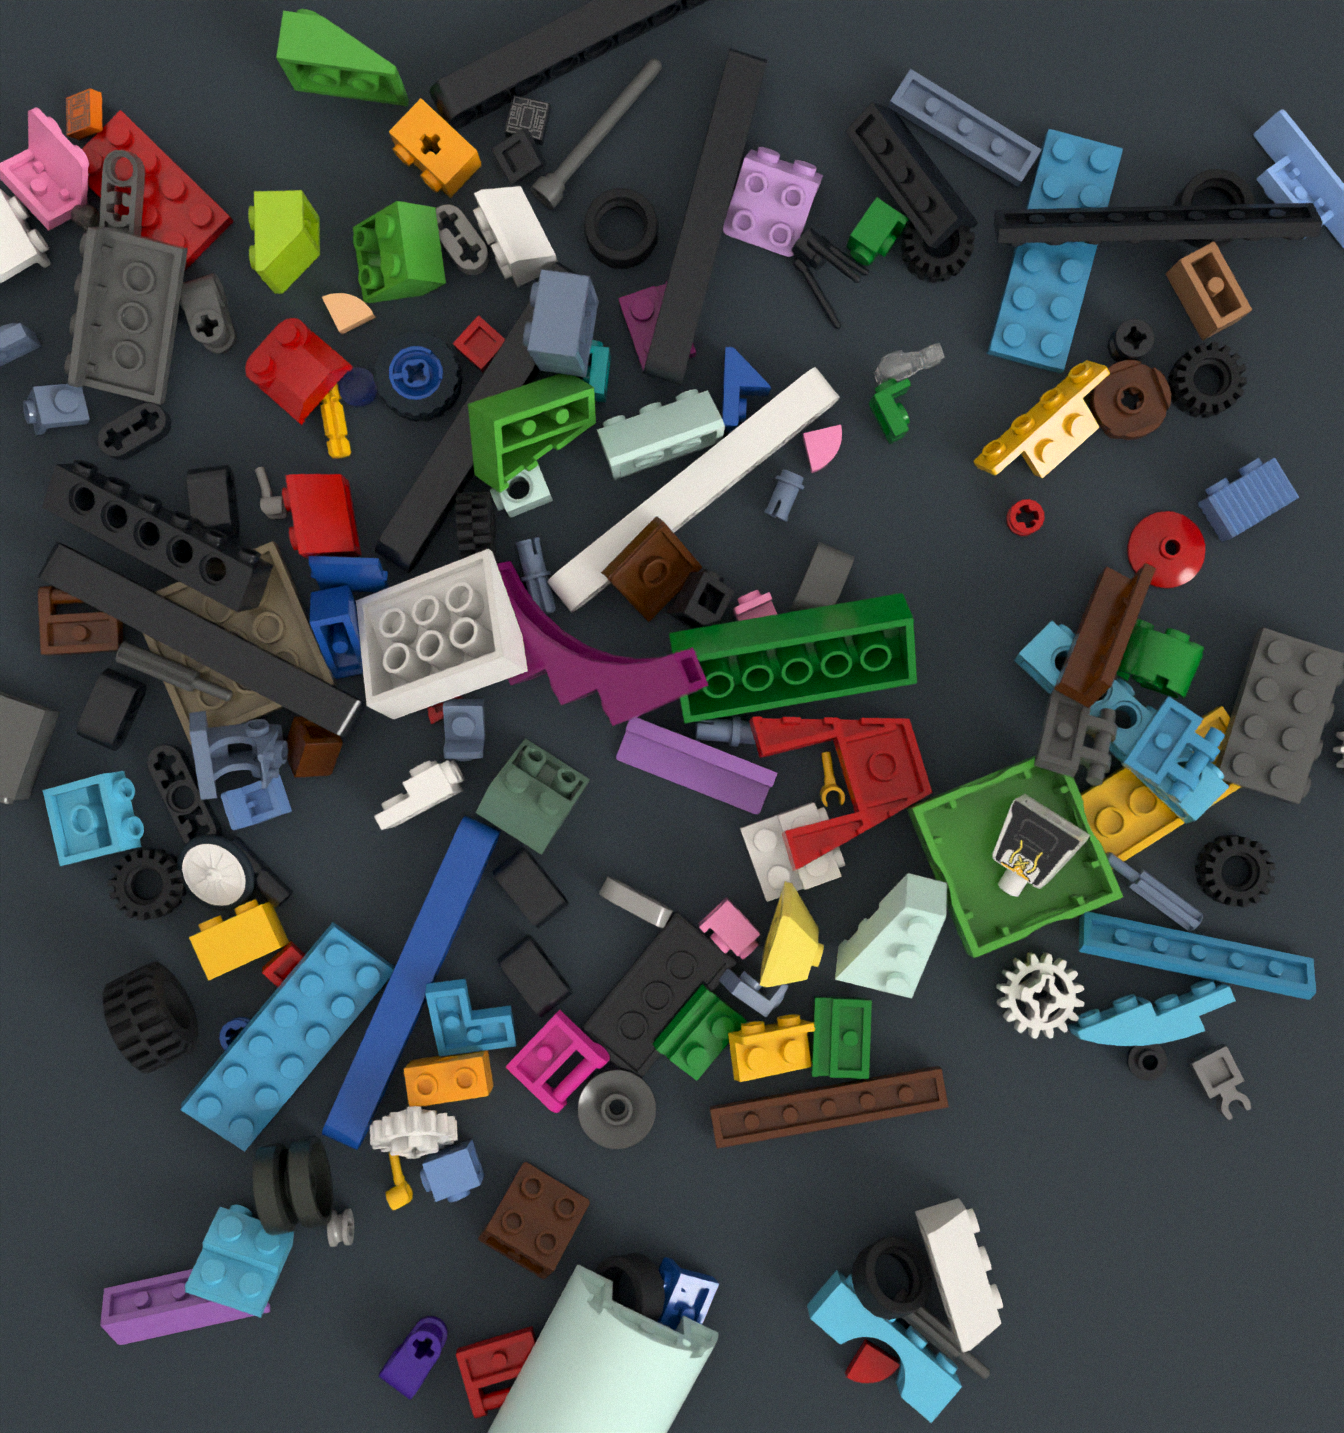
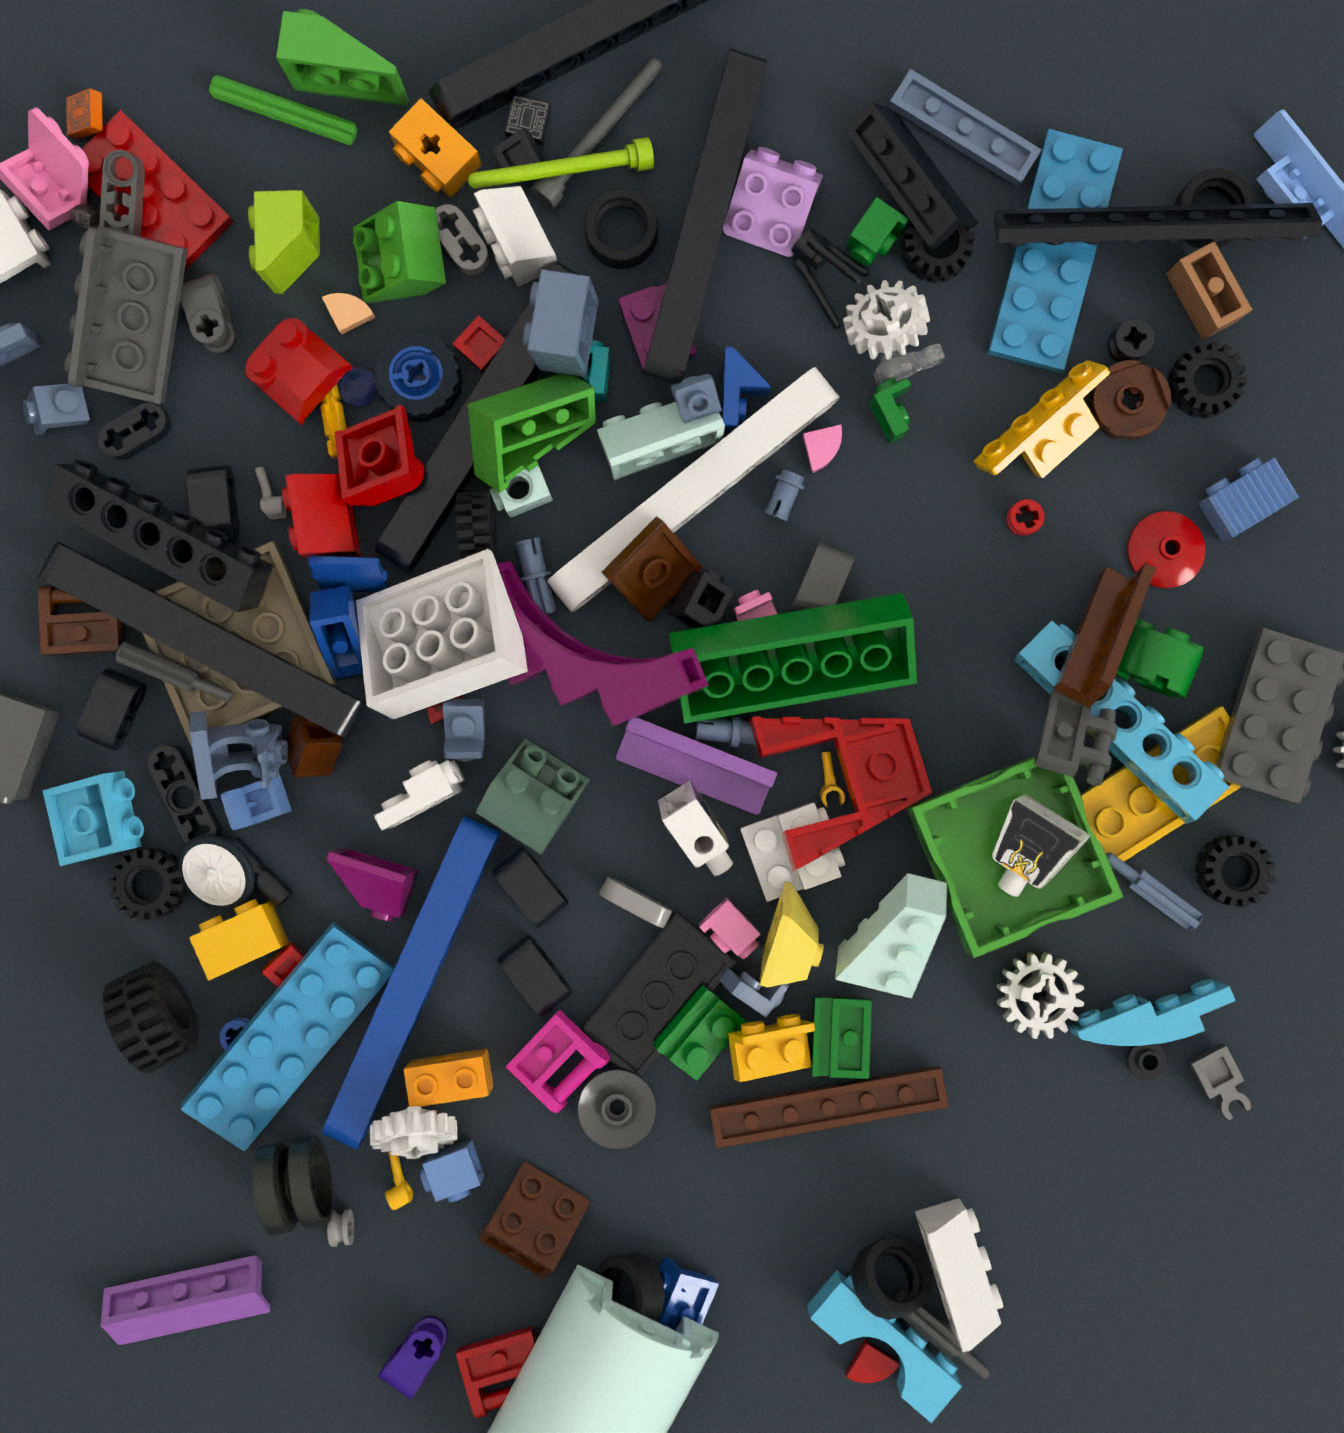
medium azure plate [185,1205,294,1318] -> none
dark azure plate [425,979,517,1057] -> none
dark azure plate [1079,912,1316,1000] -> none
dark azure plate [1121,696,1225,803] -> none
none -> bright green axle [209,75,358,145]
none -> magenta slope [327,847,419,922]
none -> red slope [335,404,424,506]
none -> lime piece [468,137,654,189]
none -> white torso [658,780,733,876]
none -> sand blue bracket [670,374,722,423]
none -> white gear [843,280,930,360]

